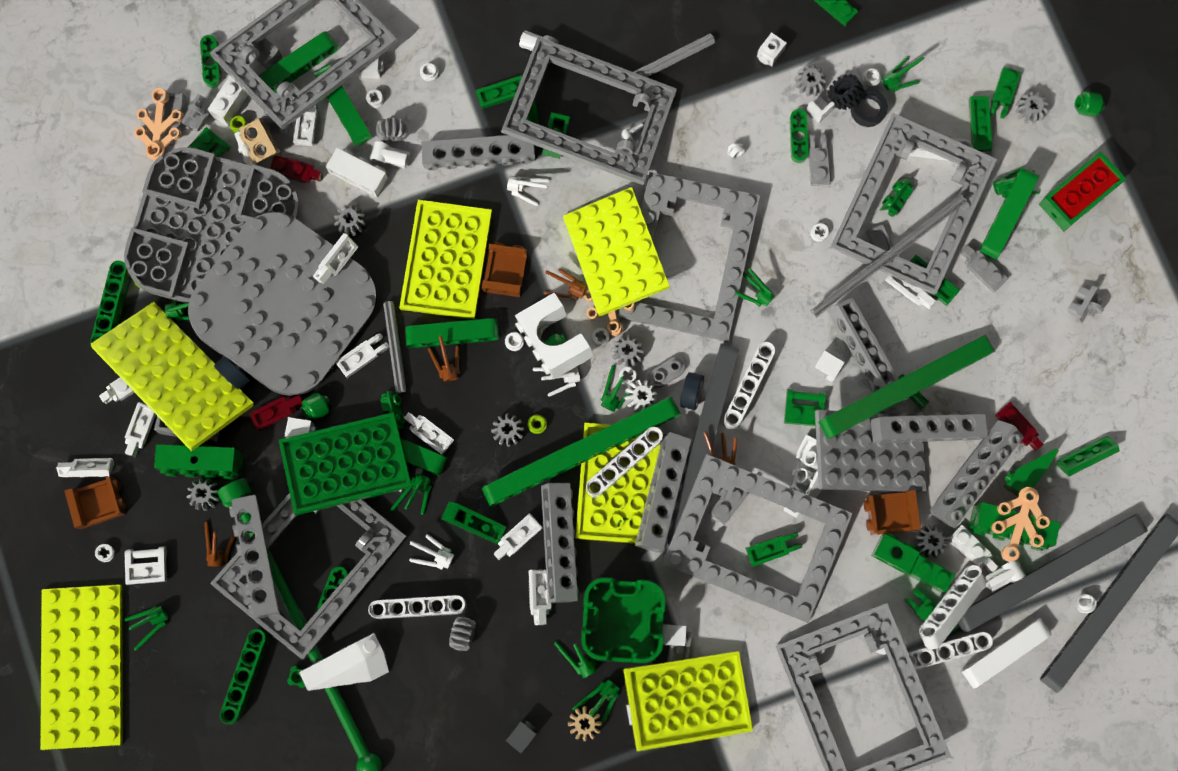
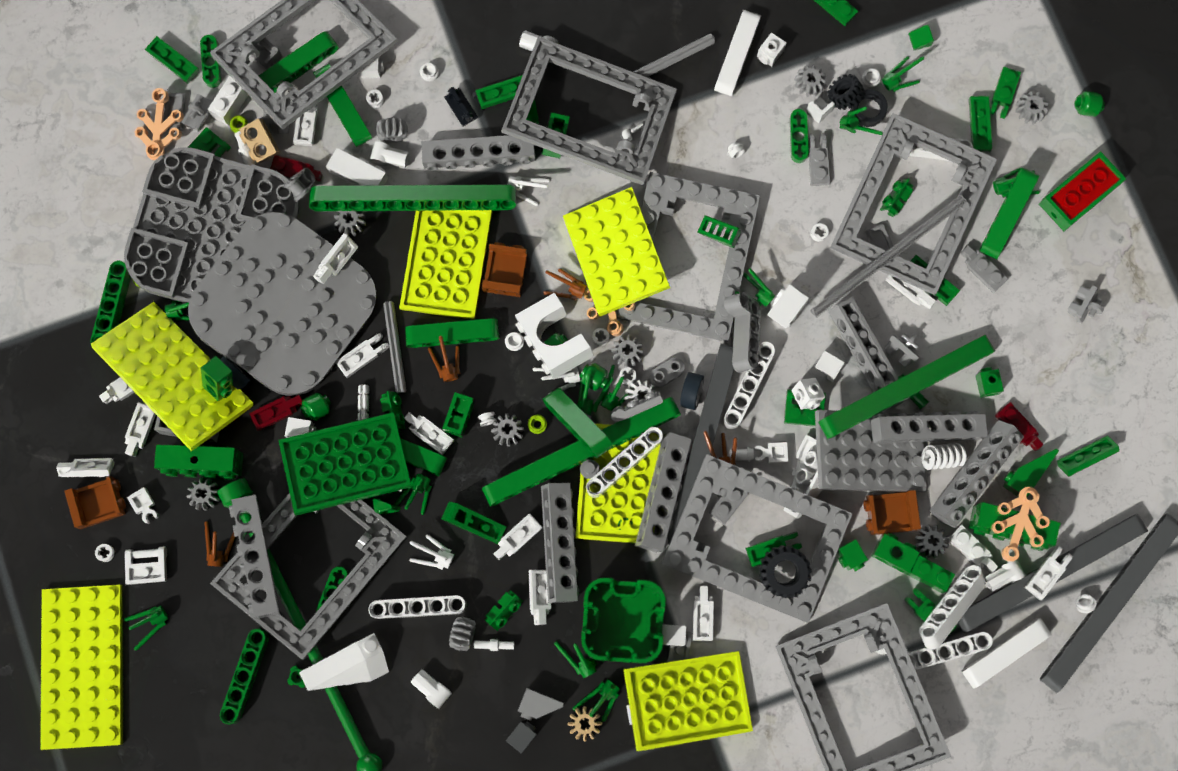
none -> white plate [127,487,159,524]
none -> green plate [145,36,200,84]
none -> green brick [201,356,233,402]
none -> light grey piece [284,168,315,200]
none -> green beam [309,185,516,211]
none -> white axle [358,385,369,421]
none -> green slope [373,498,401,515]
none -> white piece [411,669,452,709]
none -> green brick [442,392,475,438]
none -> black hinge [444,87,478,127]
none -> white bar [474,639,514,651]
none -> white bush [478,412,497,426]
none -> green hinge [485,590,523,631]
none -> light grey slope [518,688,564,721]
none -> green beam [542,388,613,458]
none -> green plant [577,374,614,416]
none -> green head [580,363,609,391]
none -> light grey plate [580,459,600,479]
none -> light grey hinge [611,391,663,422]
none -> white hinge [693,586,714,641]
none -> green slope [697,215,741,248]
none -> white beam [714,10,761,97]
none -> light grey beam [724,292,761,373]
none -> white pin [730,447,754,462]
none -> white plate [754,442,788,463]
none -> black tyre [759,546,812,598]
none -> white wedge [767,285,809,328]
none -> white brick [791,378,825,410]
none -> green brick [837,539,868,571]
none -> green plant [840,106,883,135]
none -> light grey hips [885,334,919,367]
none -> green slope [908,25,934,50]
none -> white piece [921,443,966,470]
none -> green brick [975,367,1004,398]
none -> white hinge [1024,546,1073,600]

